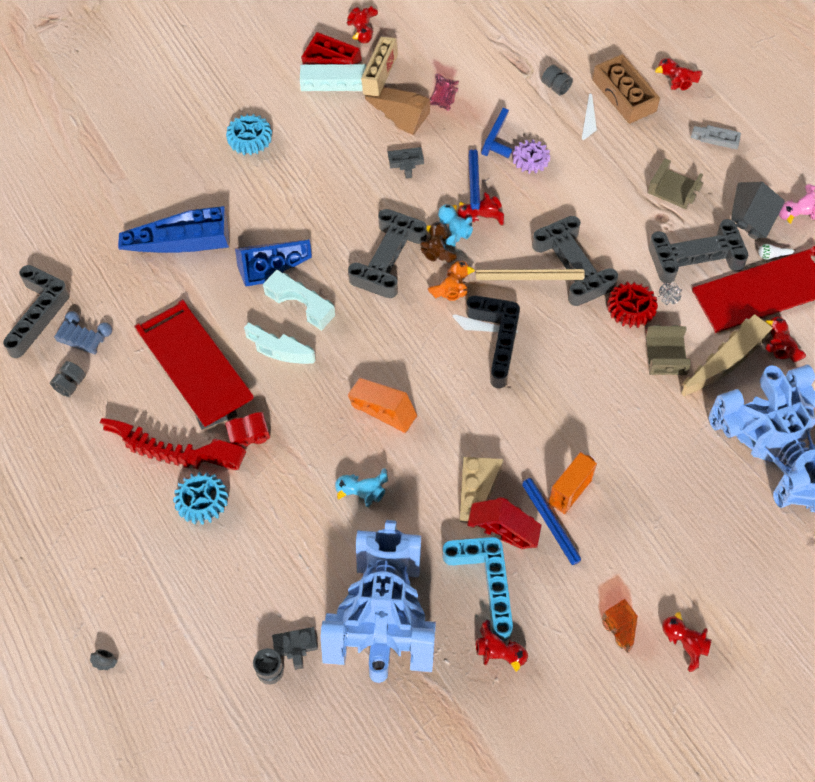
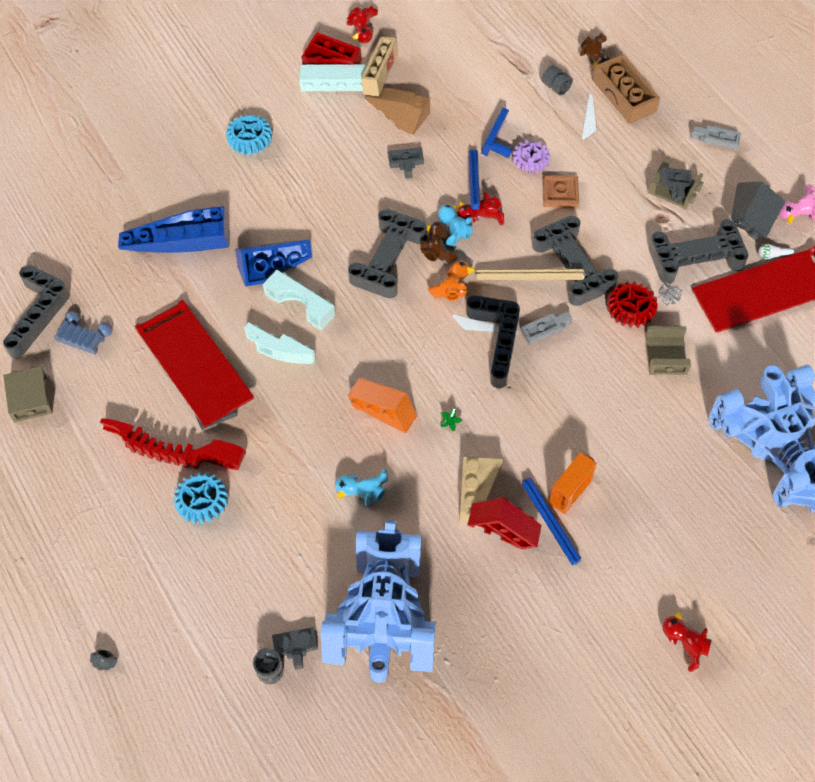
dark grey wheel [49,361,86,397] -> none
red brick [225,412,270,449] -> none
clear pink hair [430,73,459,111] -> none
medium azure beam [442,537,513,641] -> none
red animal [476,619,528,672] -> none
clear orange slope [602,599,638,653] -> none
red animal [655,58,703,90] -> none
tan slope [681,314,773,396] -> none
red animal [765,317,806,363] -> none
none -> dark tan panel [3,366,52,423]
none -> green plant [441,409,463,432]
none -> light grey hinge [520,312,572,345]
none -> nougat tile [543,175,579,208]
none -> reddish brown animal [580,33,610,69]
none -> dark grey hinge [660,167,693,202]

